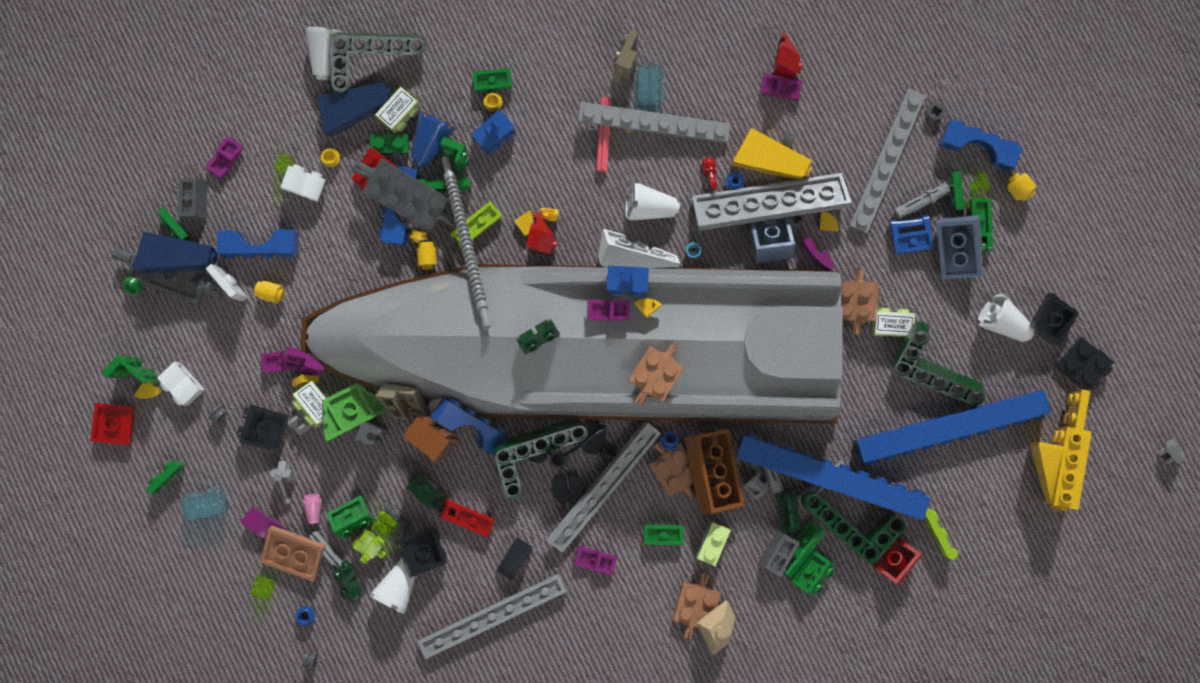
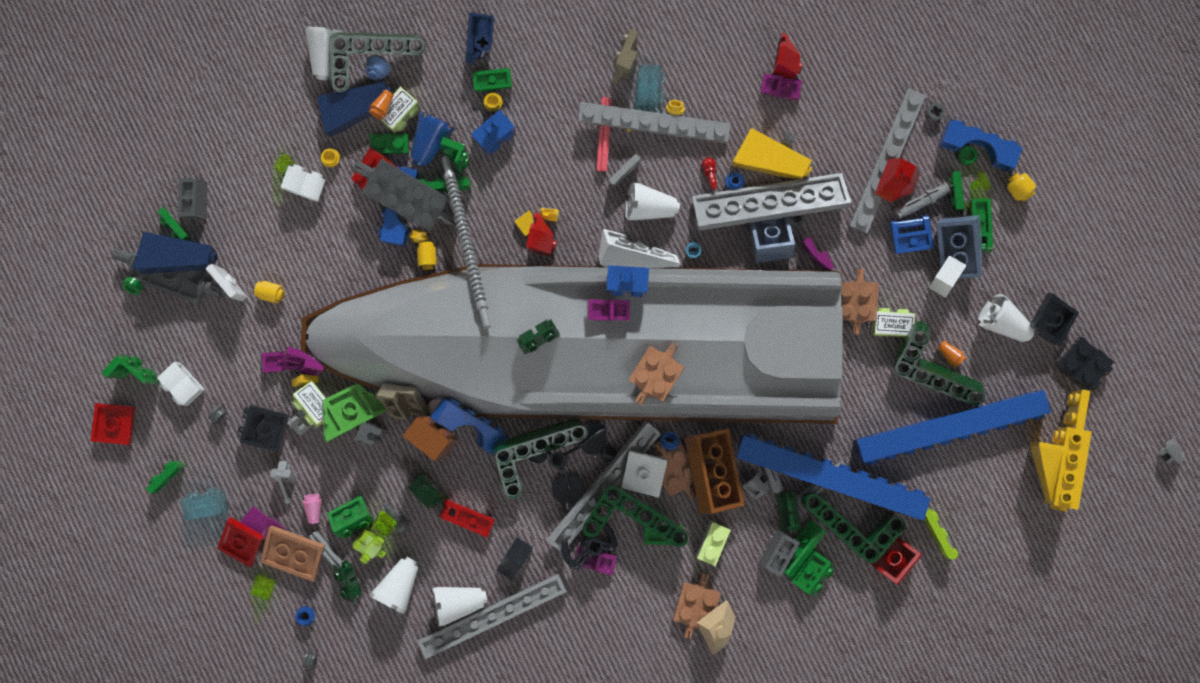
yellow tile [134,383,163,399] -> none
magenta slope [205,136,244,180] -> none
blue arch [217,230,299,259] -> none
black plate [396,526,447,578] -> none
lime plate [450,201,503,250] -> none
yellow tile [634,298,662,319] -> none
yellow tile [819,211,839,232] -> none
none -> red plate [217,517,264,567]
none -> medium blue cone [365,55,391,80]
none -> orange cone [369,90,394,120]
none -> white cone [432,587,487,626]
none -> dark blue piece [465,13,494,66]
none -> black piece [561,523,617,570]
none -> dark green beam [583,485,688,547]
none -> light grey tile [608,154,640,188]
none -> white plate [621,450,668,498]
none -> yellow plate [666,100,685,116]
none -> red slope [875,158,920,202]
none -> white slope [929,256,966,298]
none -> orange cone [937,340,966,368]
none -> green tile [957,146,978,166]

